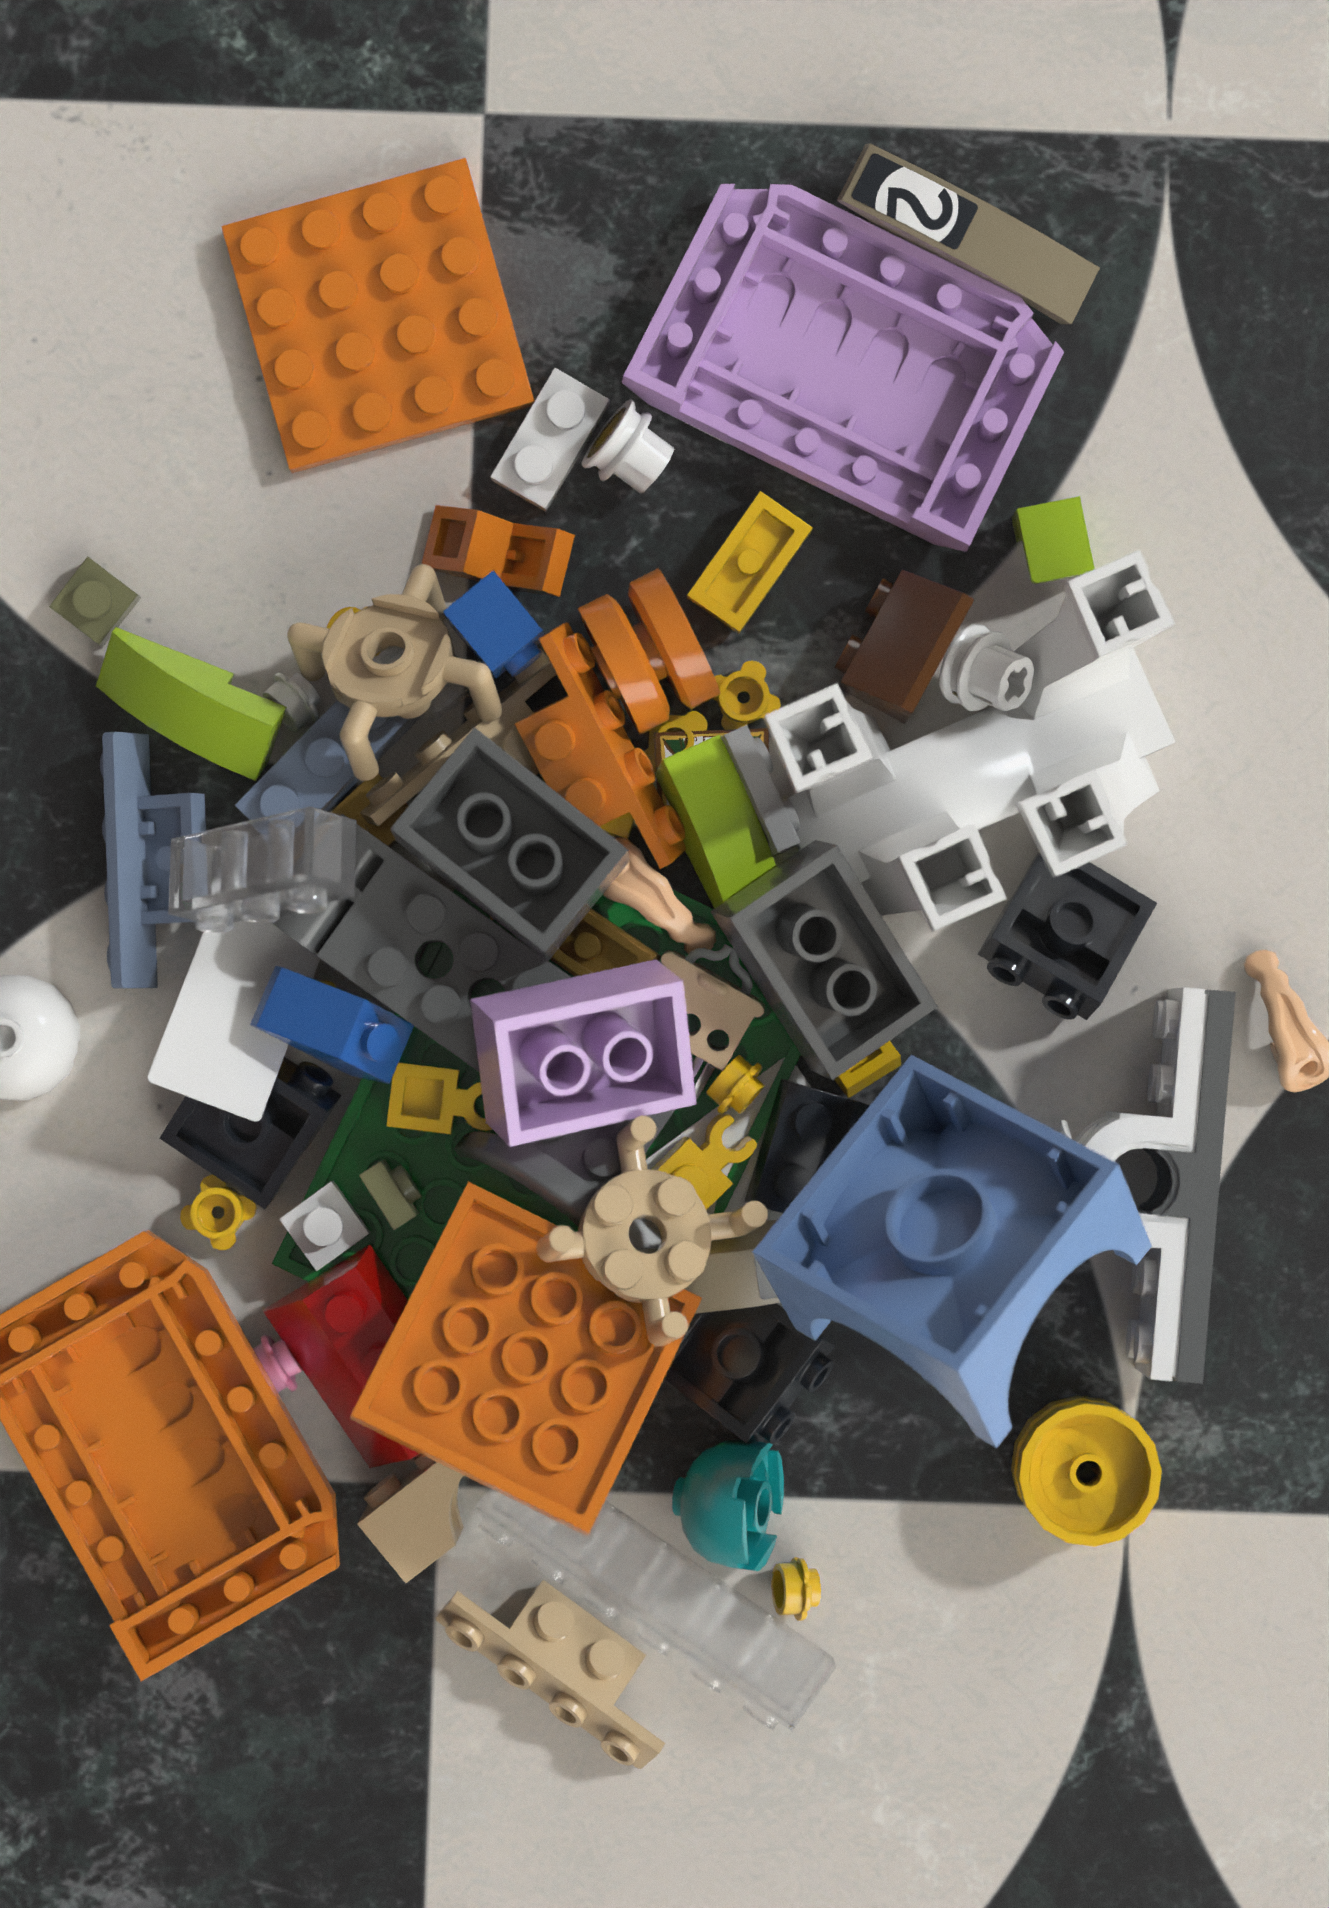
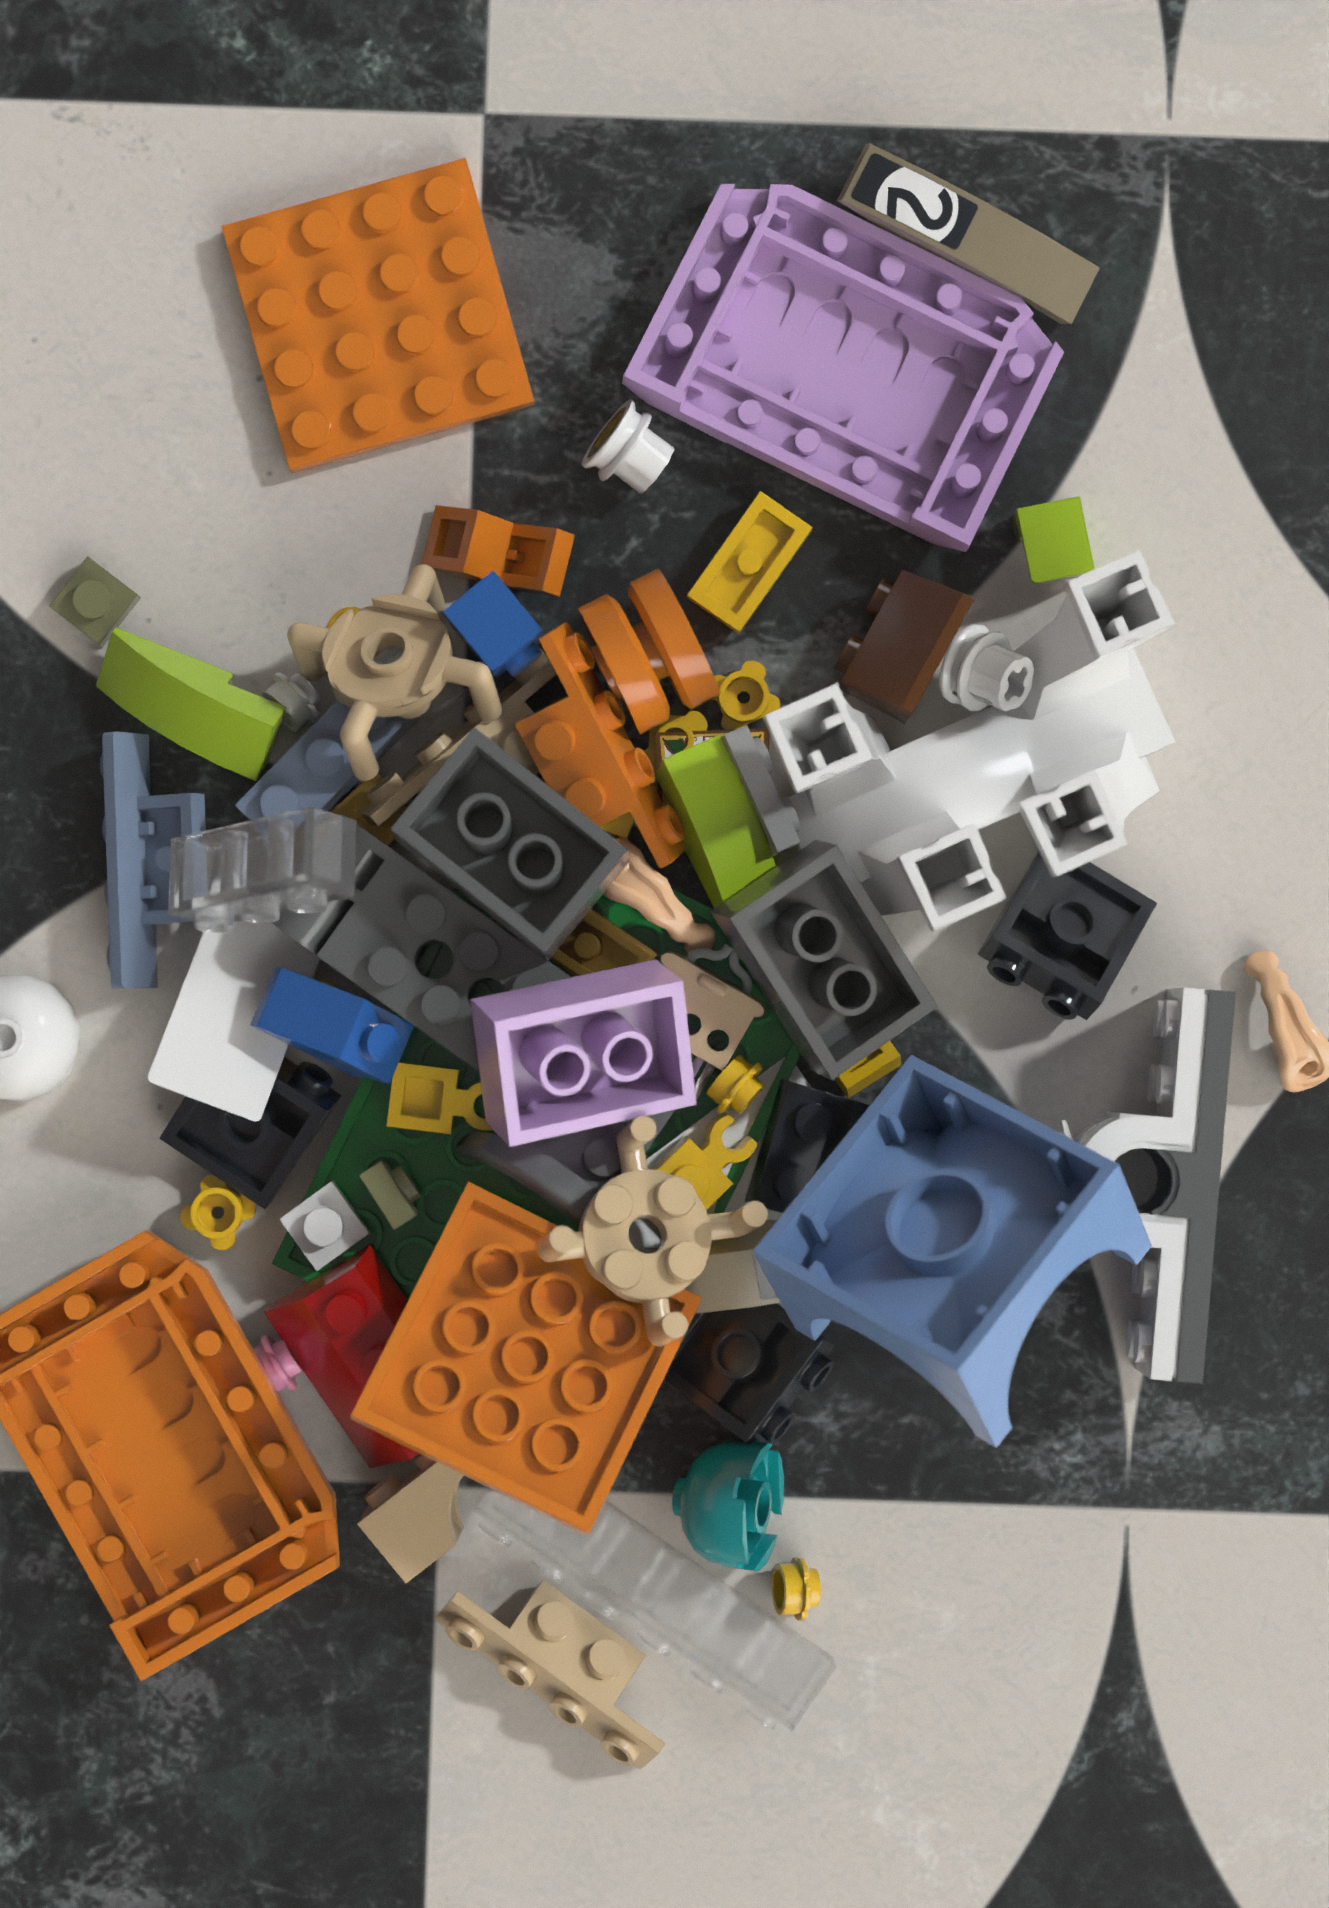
white plate [491,368,610,512] -> none
yellow wheel [1011,1395,1162,1547] -> none

